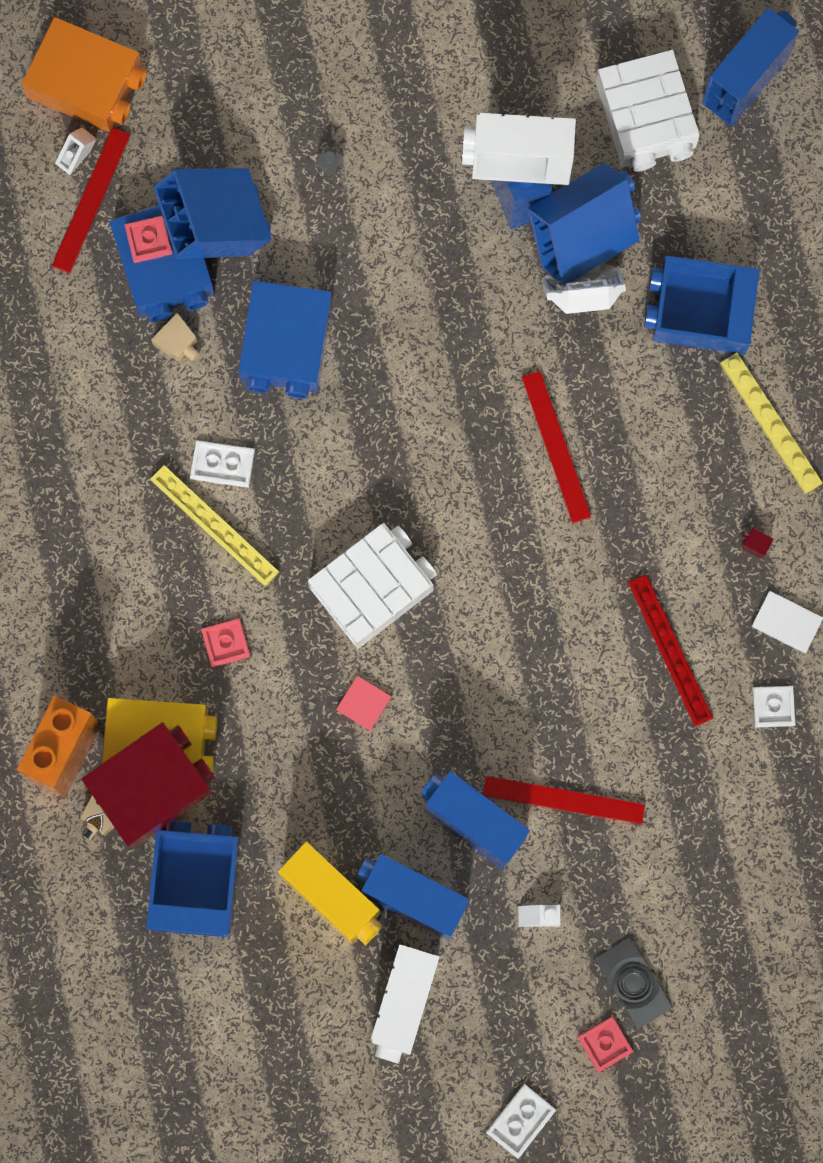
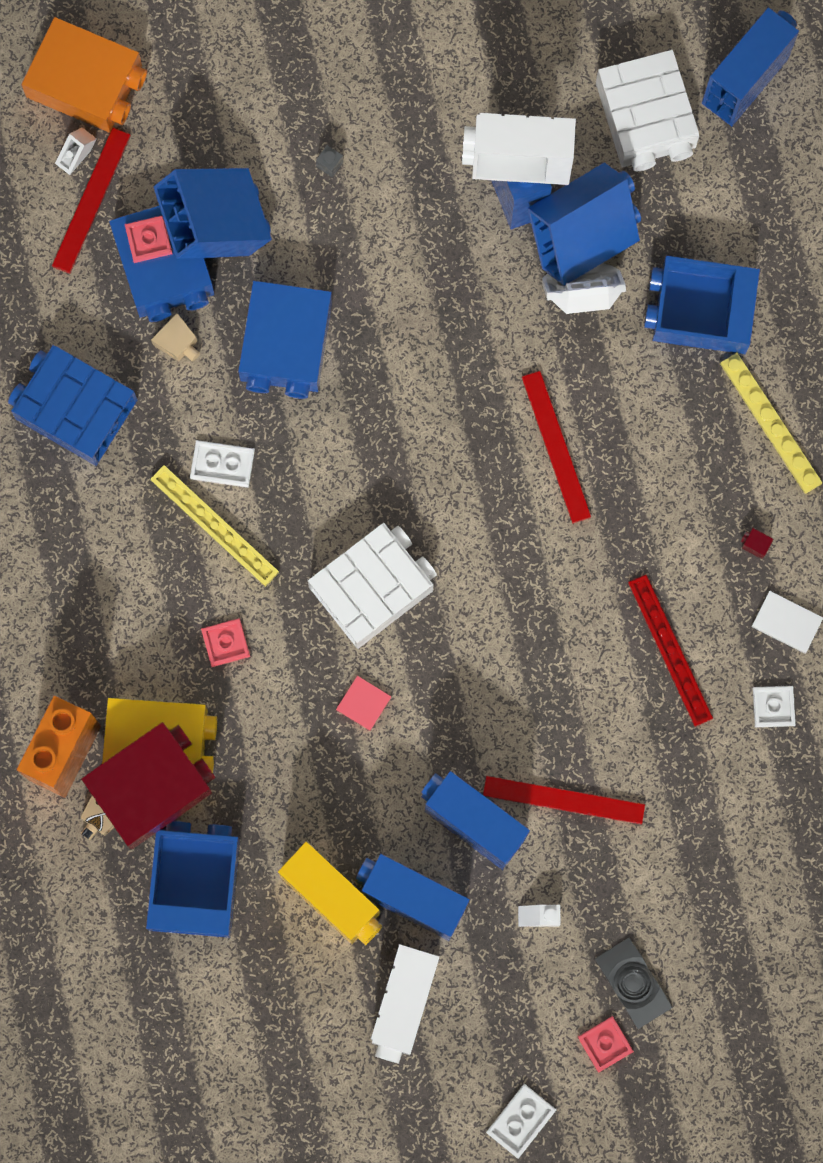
none -> blue brick [8,345,138,466]

